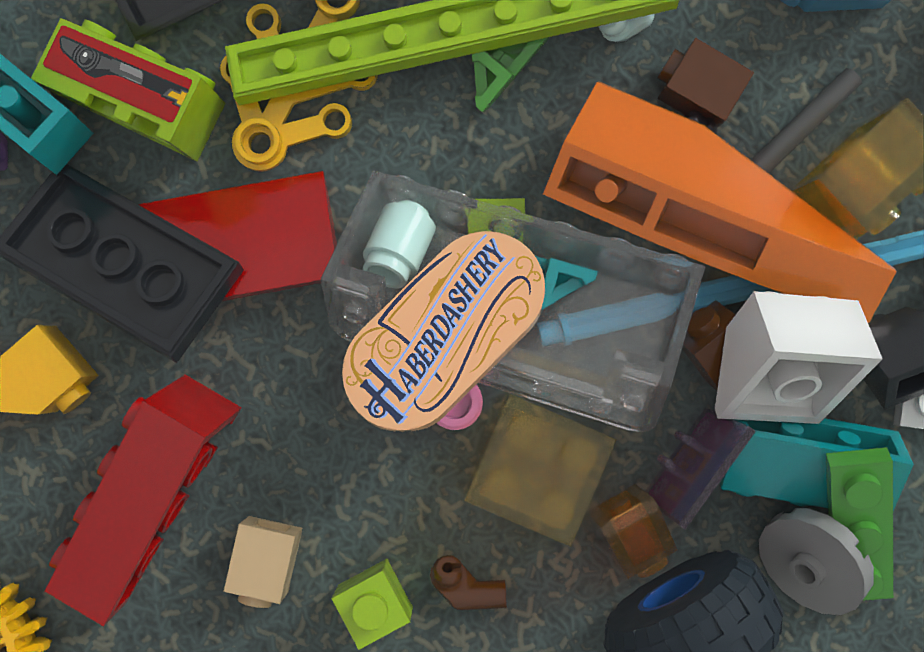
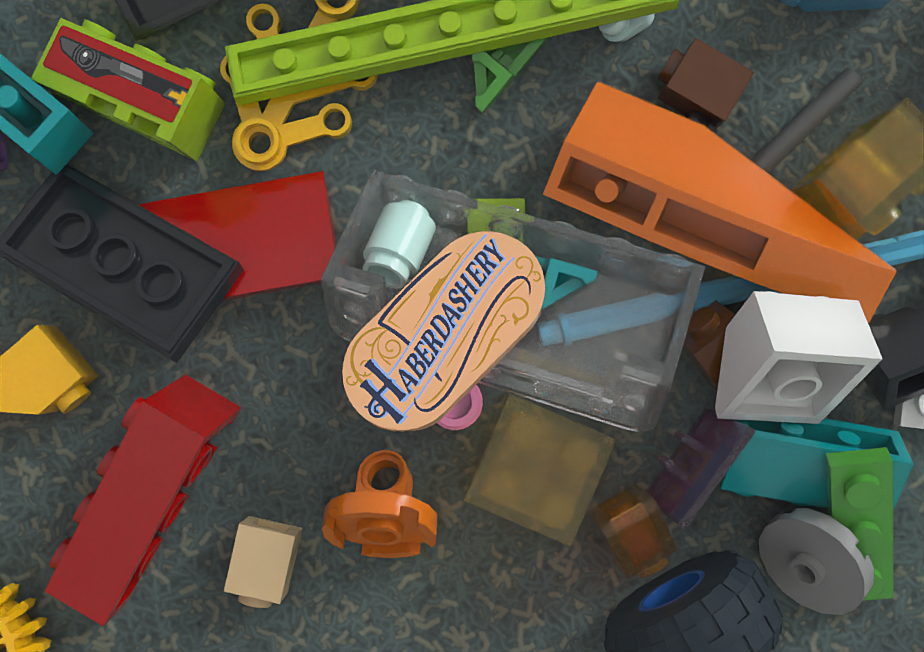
lime brick [331,559,413,650] -> none
reddish brown arm [430,555,507,610] -> none
none -> orange tile [322,450,438,558]

